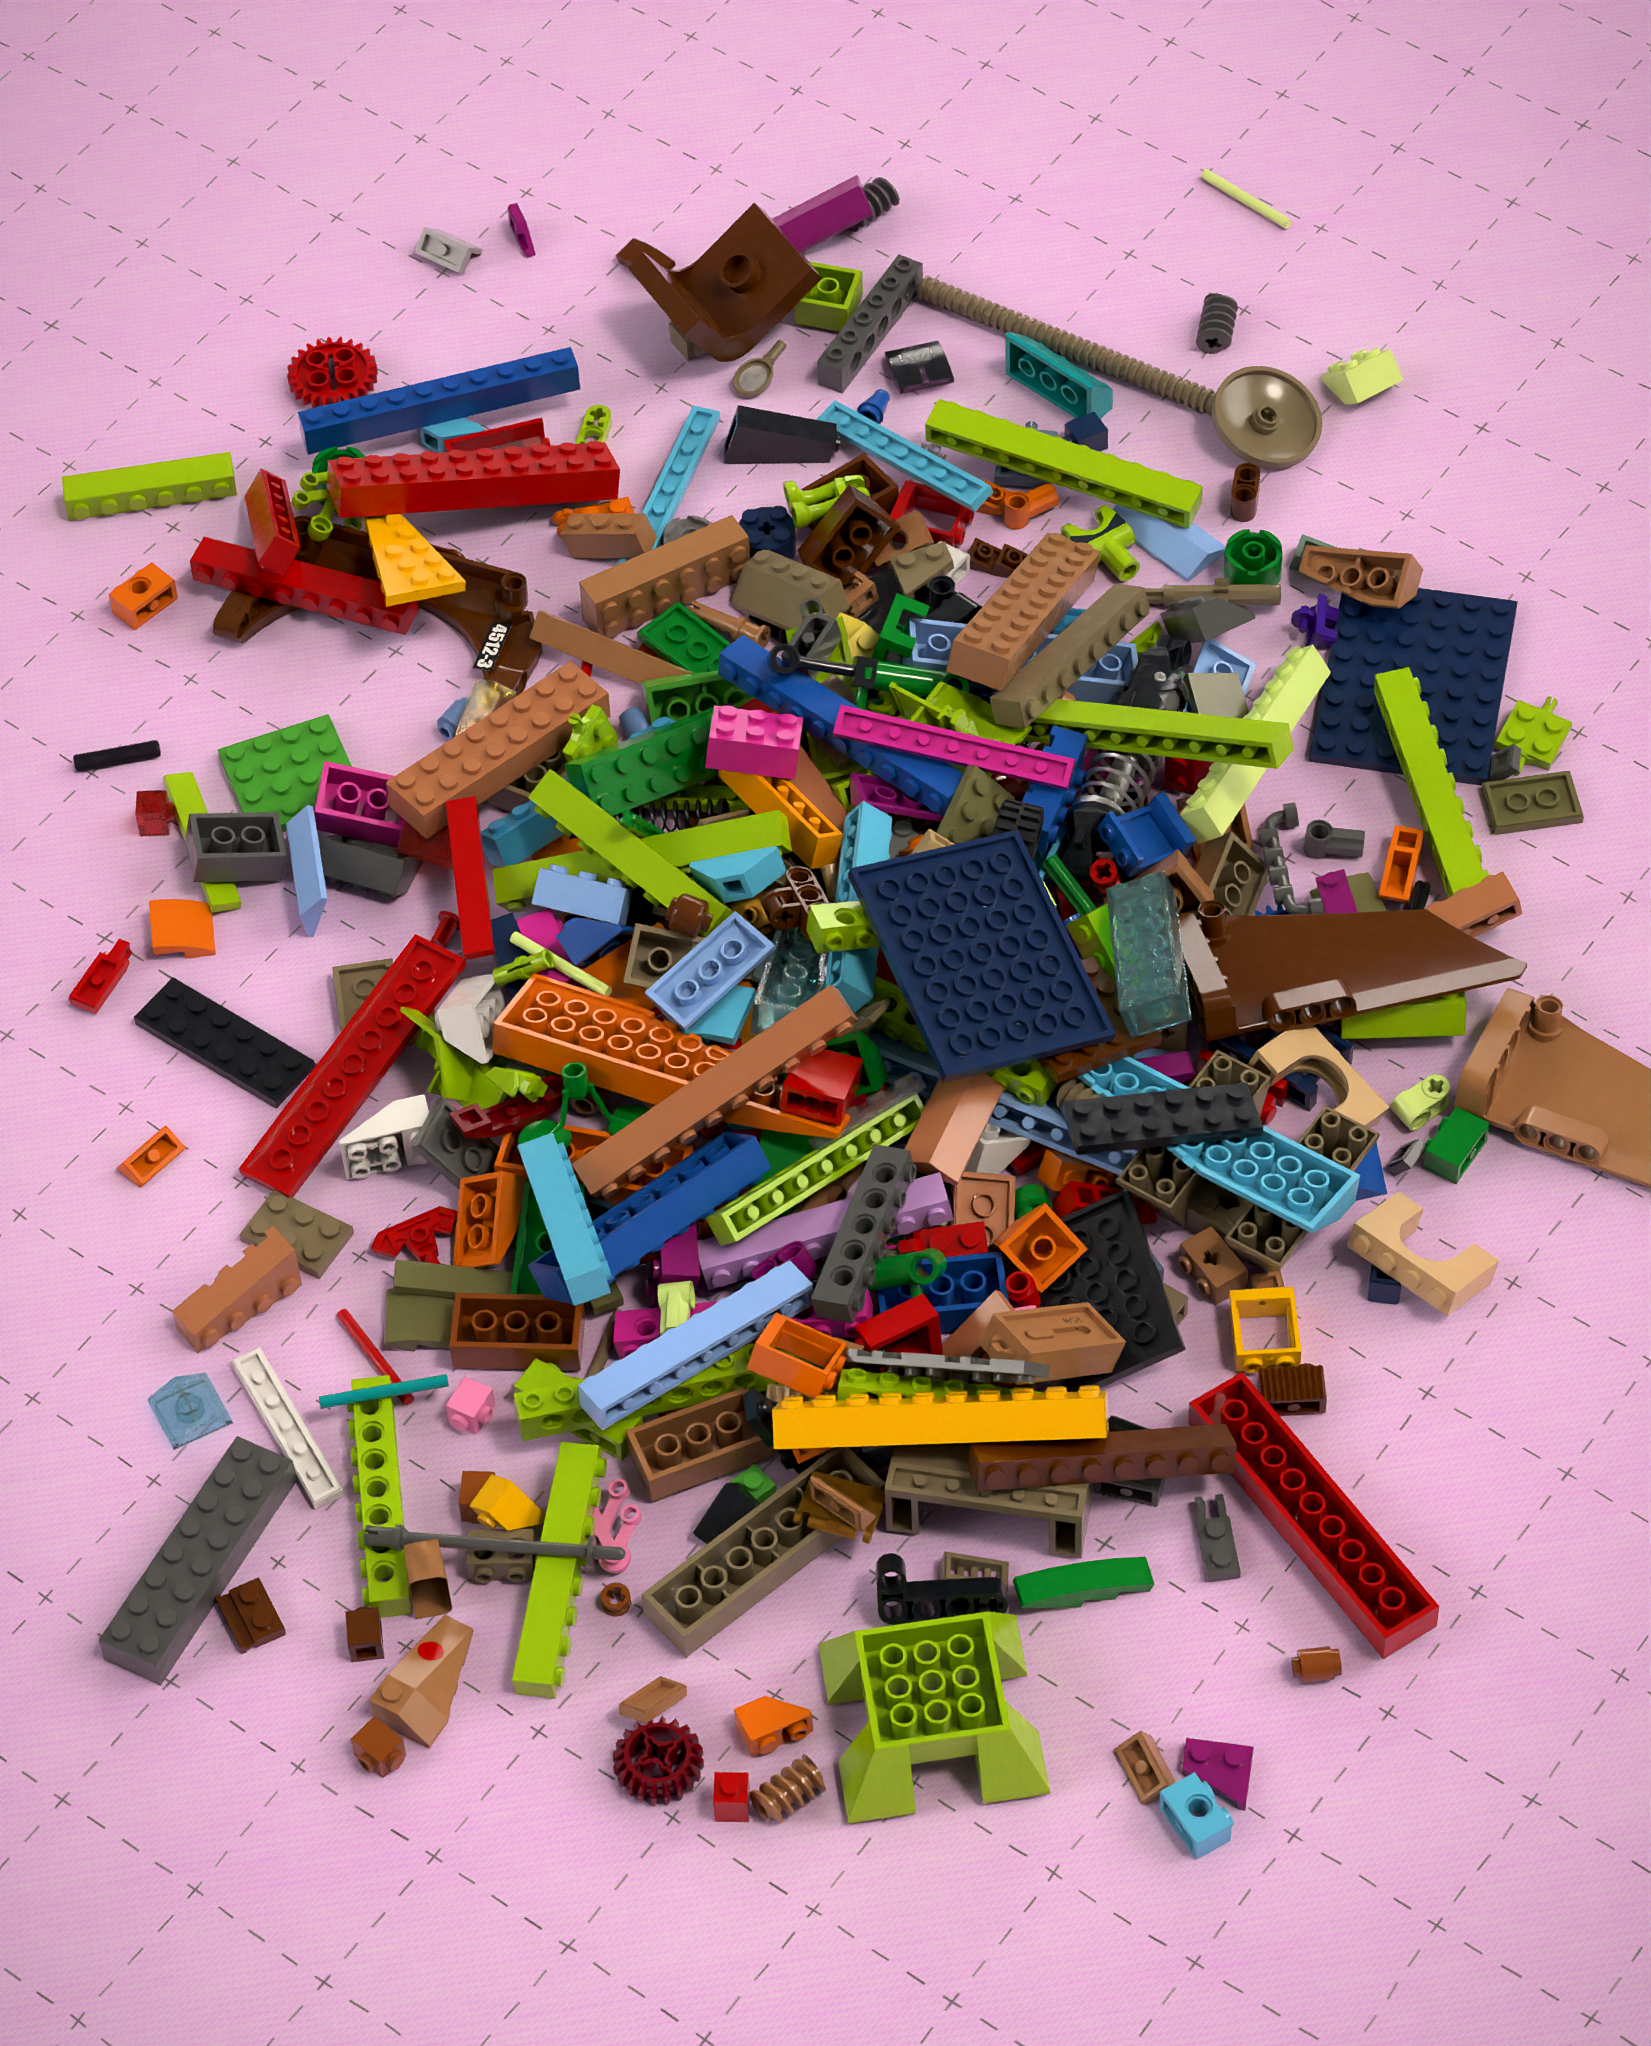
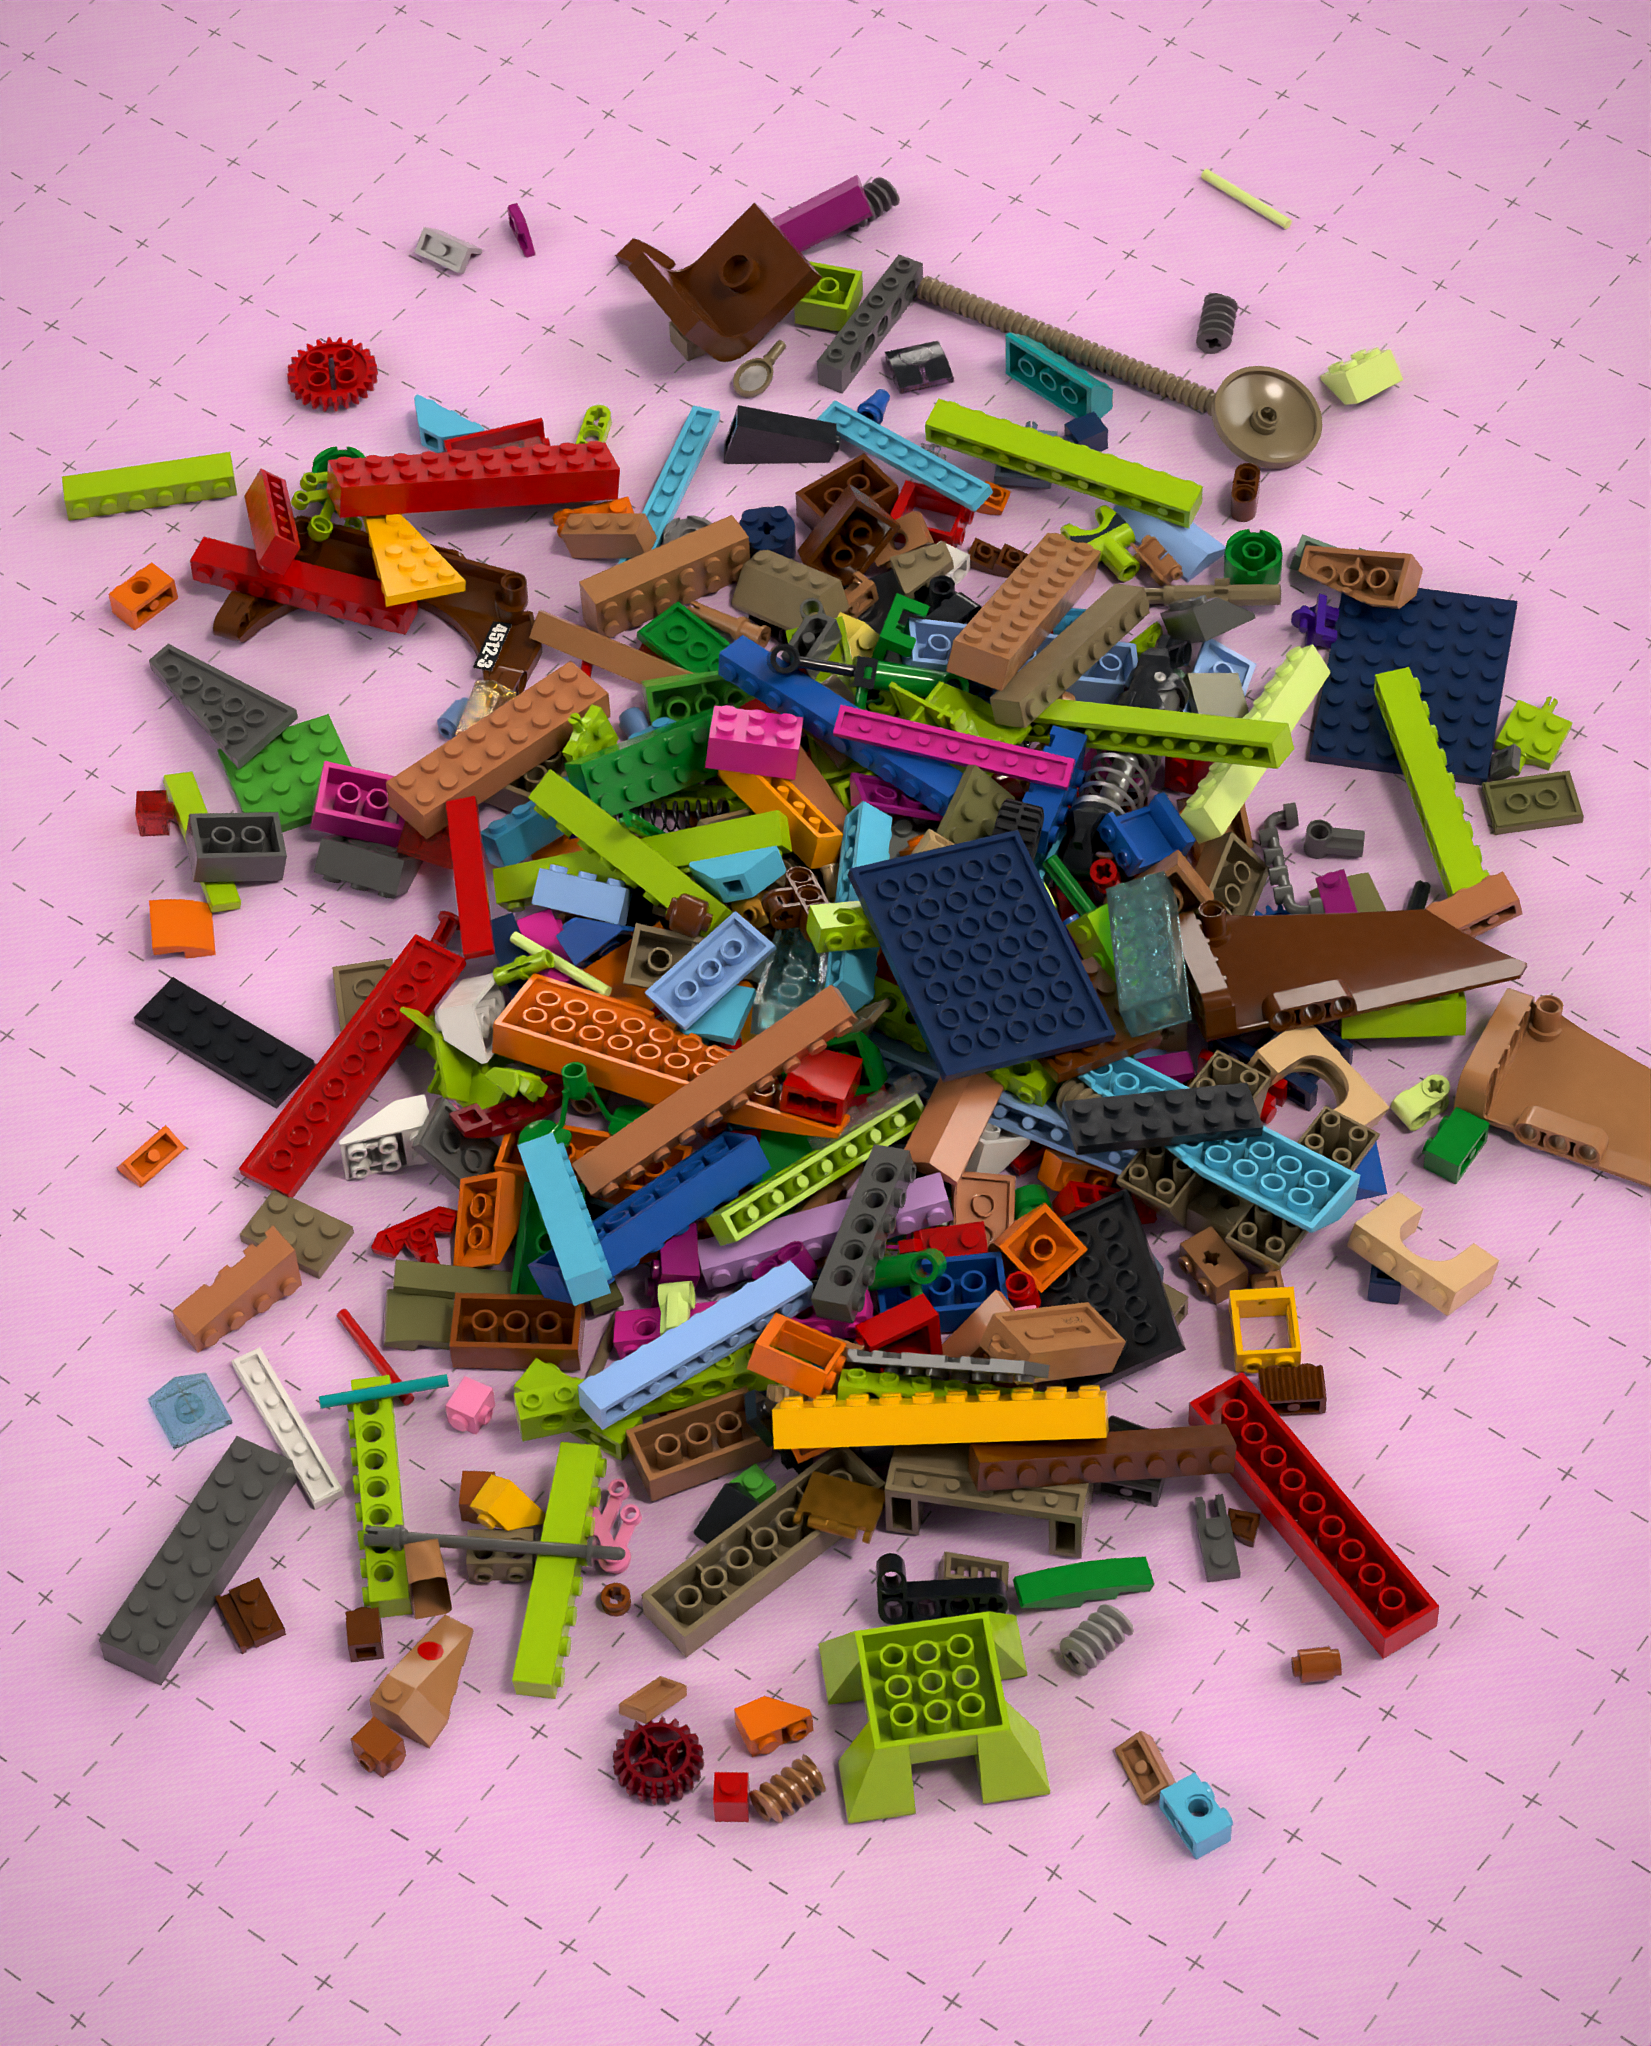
red hinge [69,938,132,1014] -> none
black axle [73,740,161,772] -> none
light blue slope [286,805,327,937] -> none
blue brick [298,347,580,455] -> none
lime piece [783,475,870,529] -> none
medium nougat slope [810,1476,876,1532] -> none
orange piece [1004,483,1059,529] -> none
magenta wing [1182,1738,1254,1811] -> none
orange slope [1378,825,1425,903] -> none
dark grey tile [1387,1139,1426,1176] -> none
none -> dark grey wing [149,644,298,769]
none -> light grey piece [1060,1604,1134,1676]
none -> medium nougat hinge [1130,535,1183,587]
none -> reddish brown tile [1228,1508,1261,1548]

